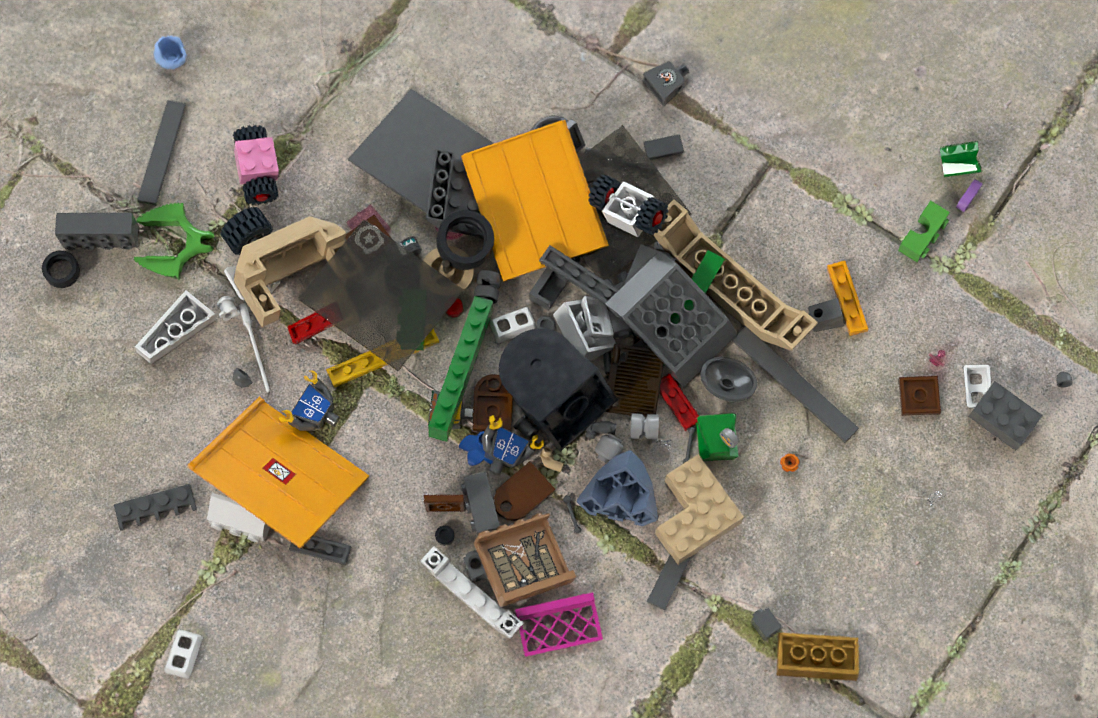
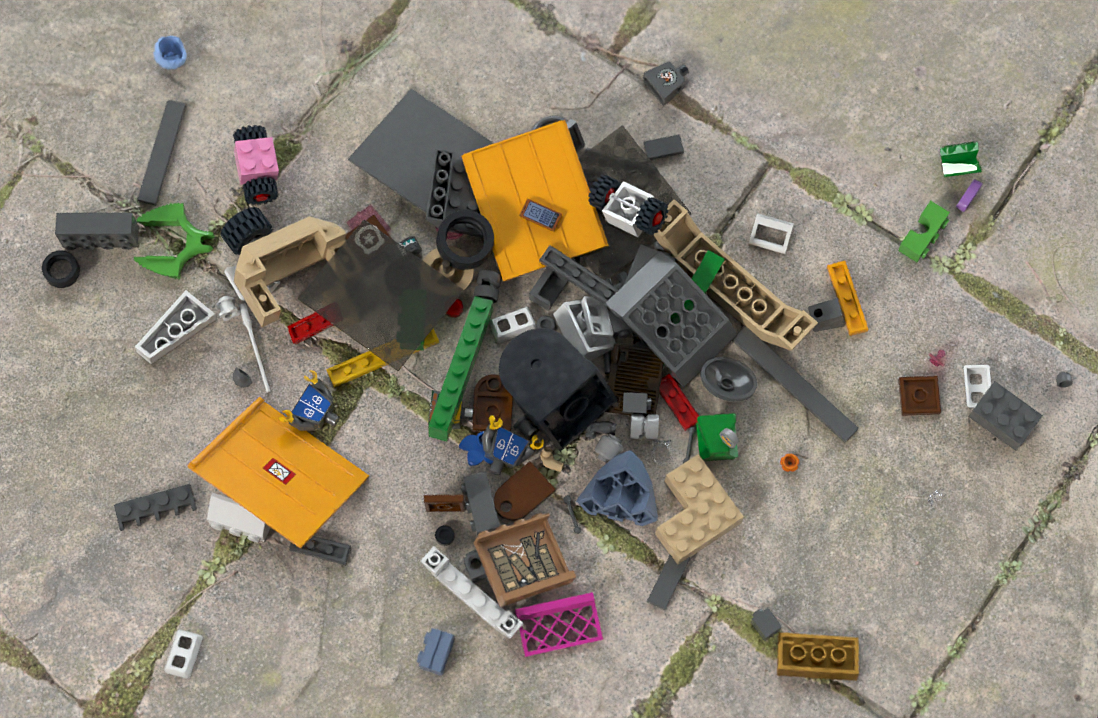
none -> sand blue brick [417,628,455,676]
none -> tile [519,198,562,232]
none -> dark grey brick [623,393,651,415]
none -> white tile [749,214,794,254]

